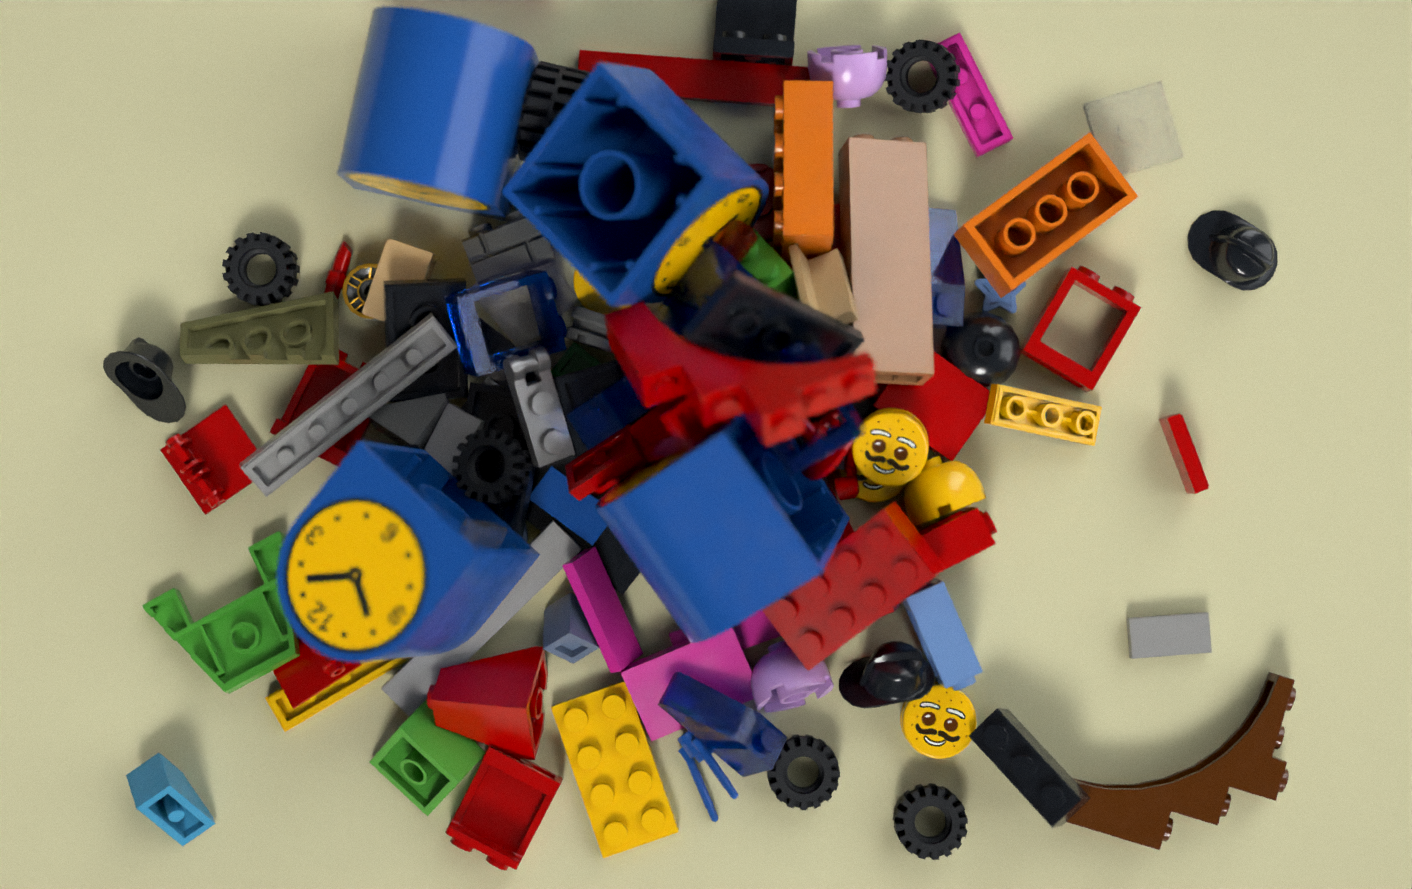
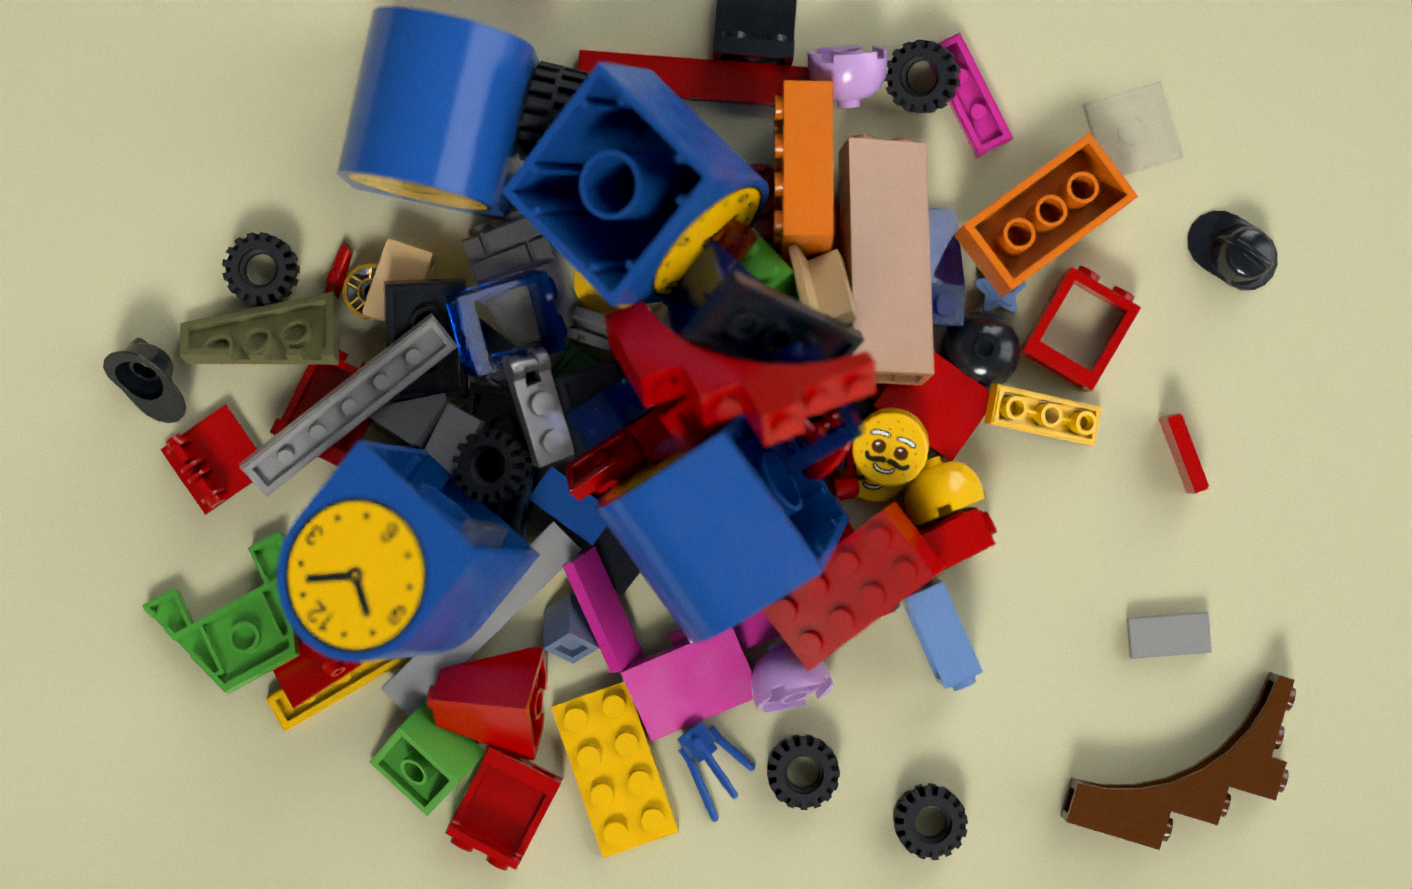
dark azure slope [126,753,216,846] -> none
clear blue slope [658,672,788,777] -> none
black piece [839,641,934,709] -> none
yellow head [900,682,977,759] -> none
black brick [969,708,1091,828] -> none

